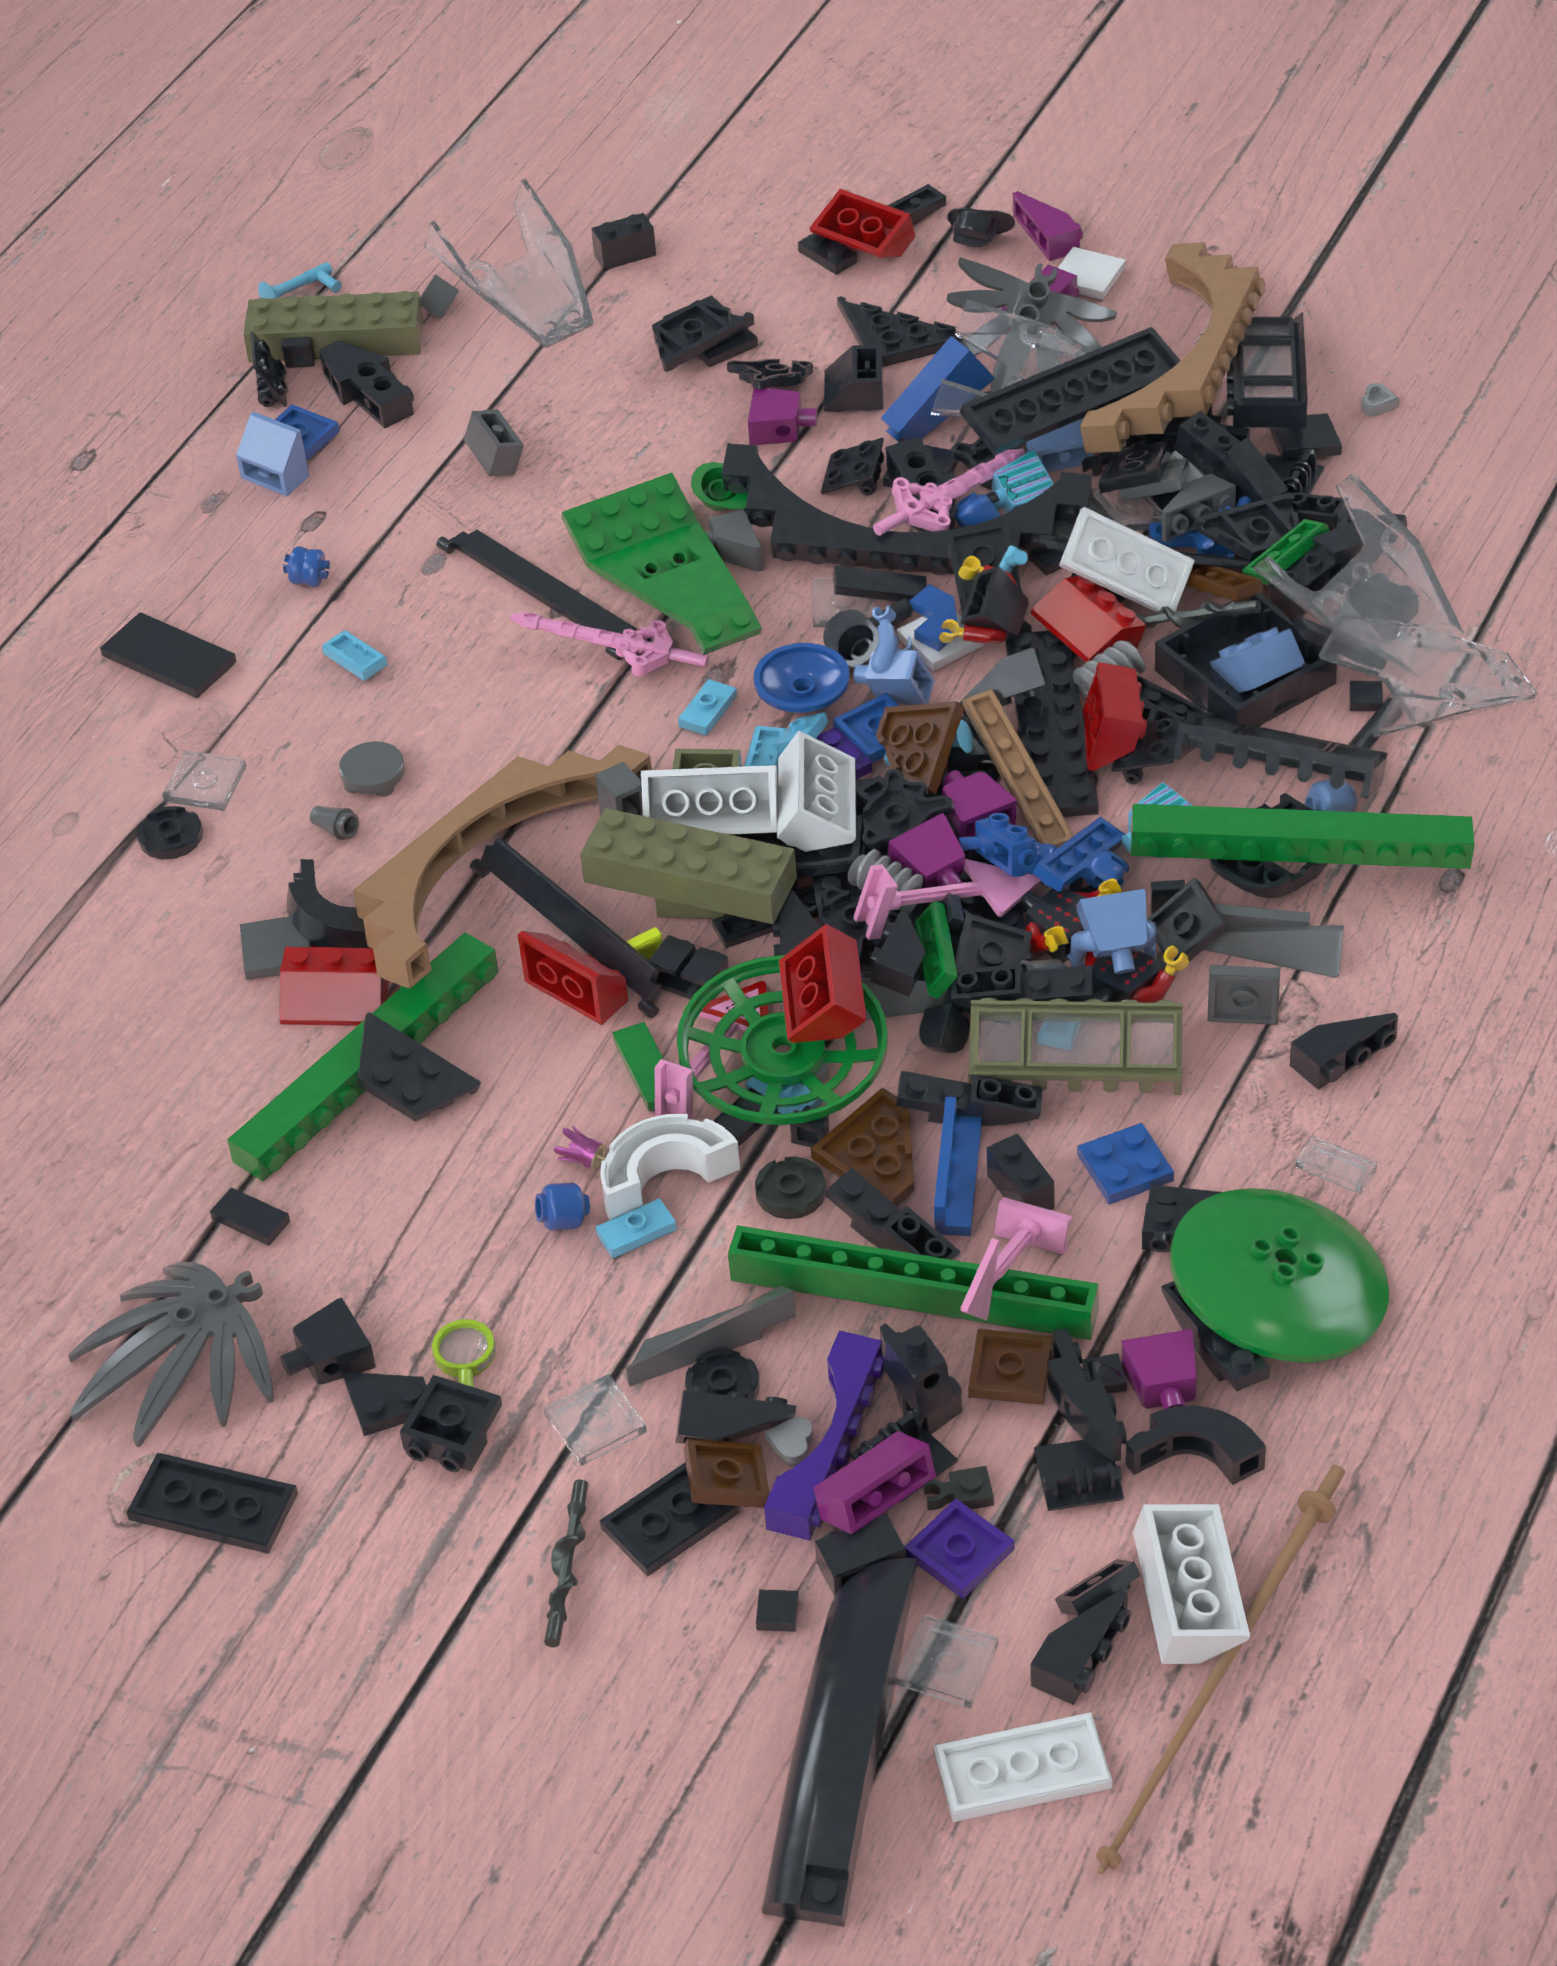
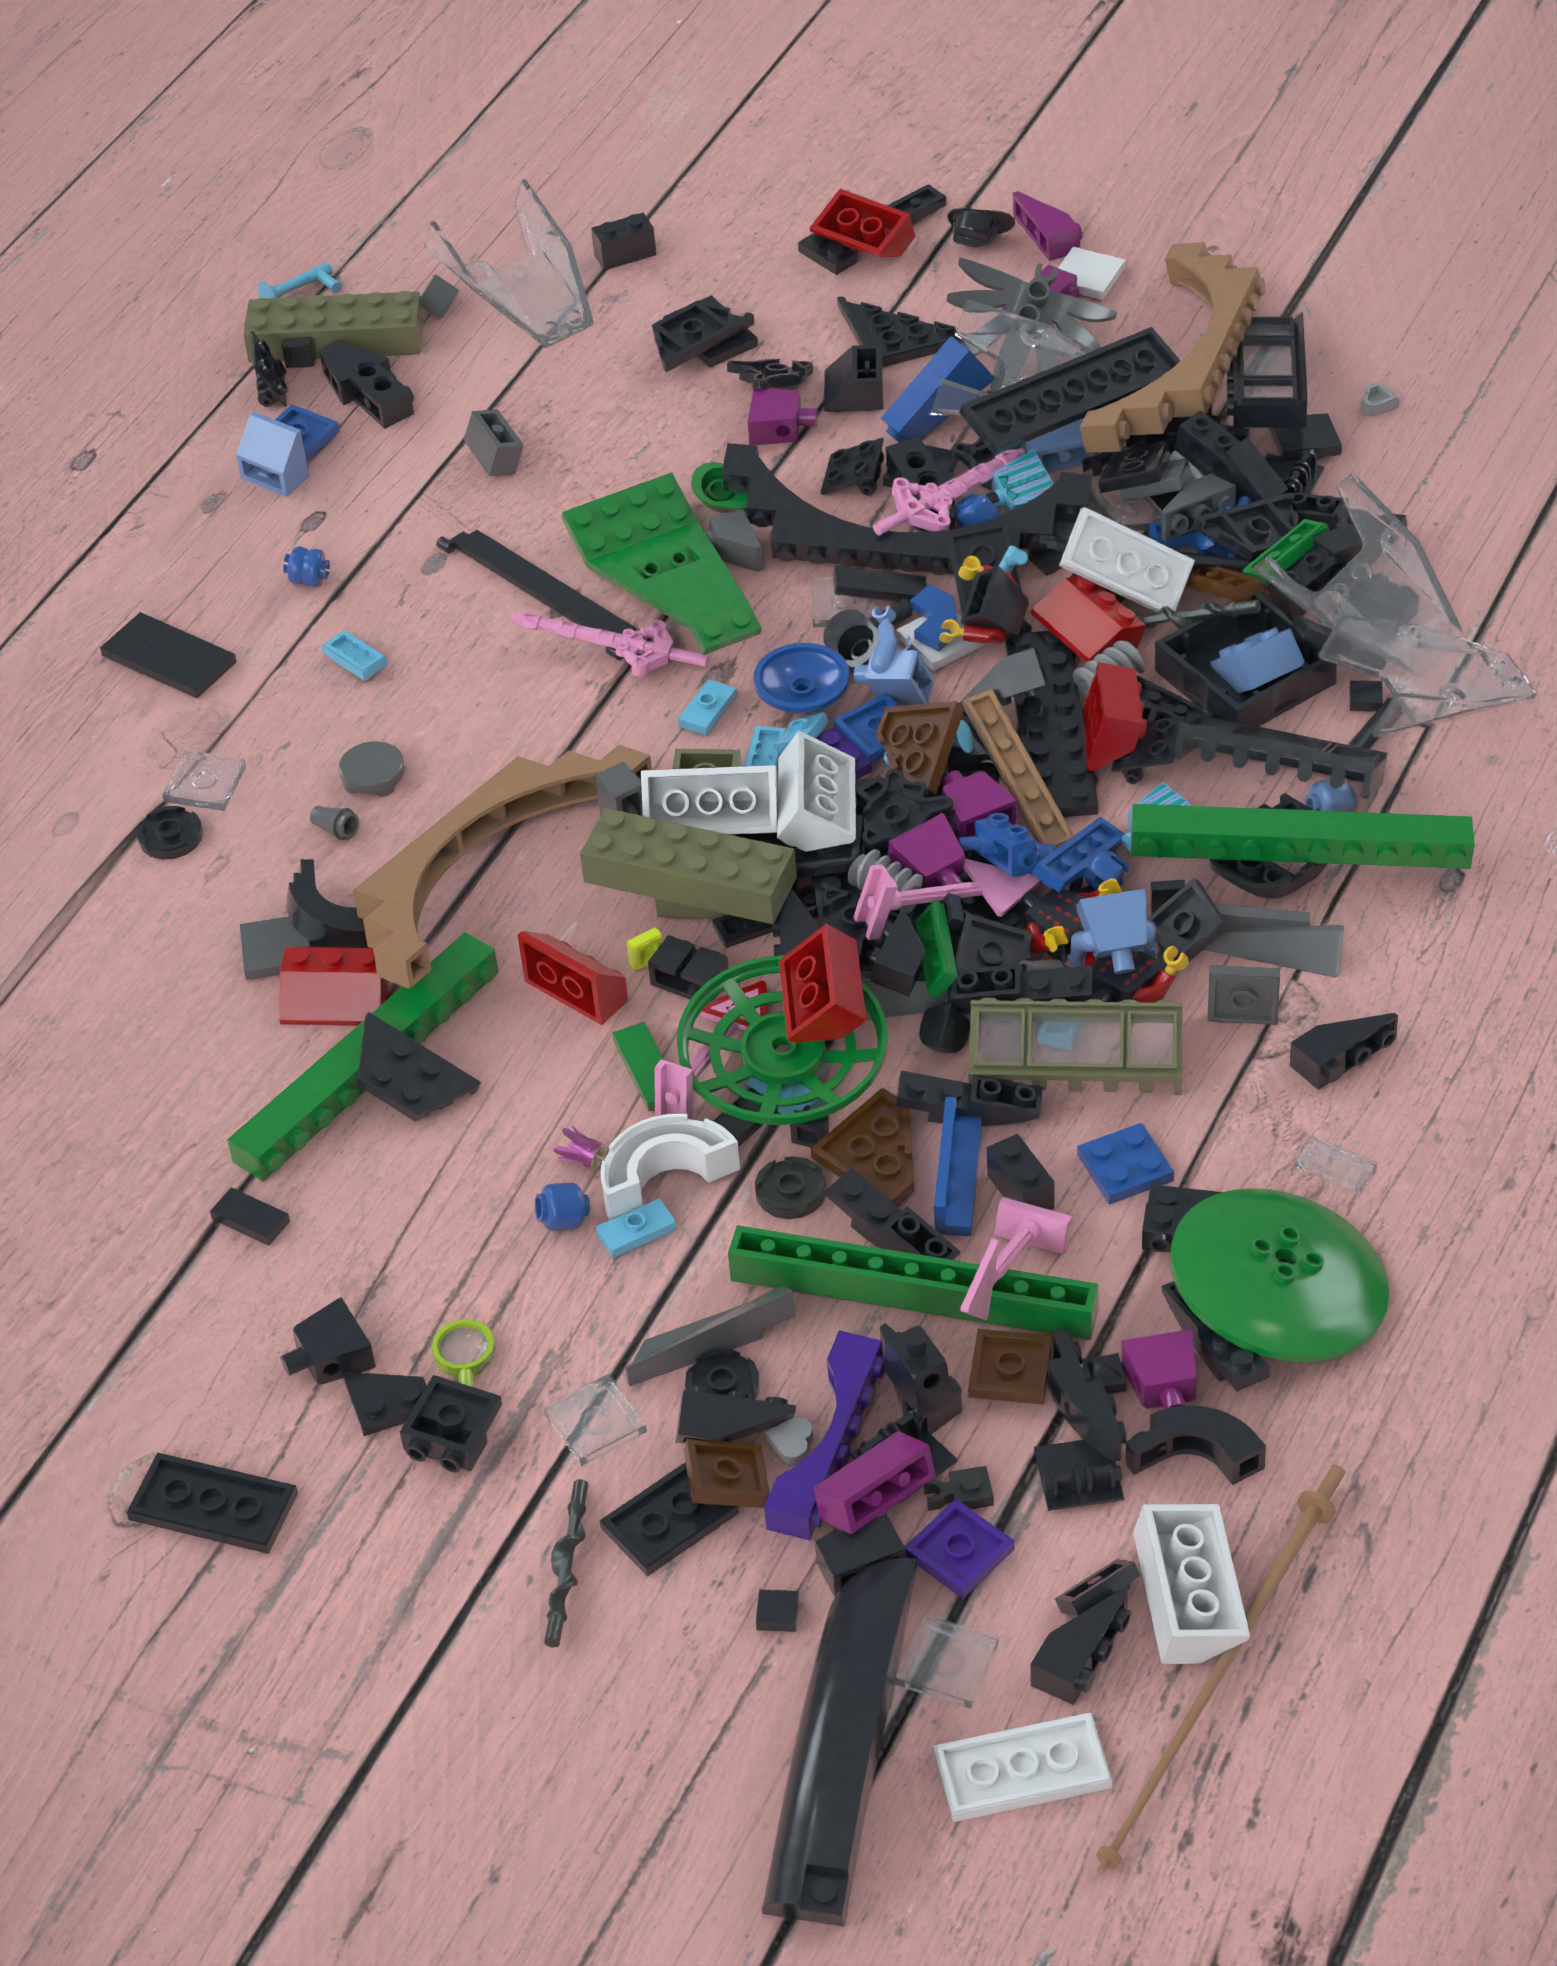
dark grey plant [68,1262,274,1447] -> none
black piece [470,838,661,1019] -> none

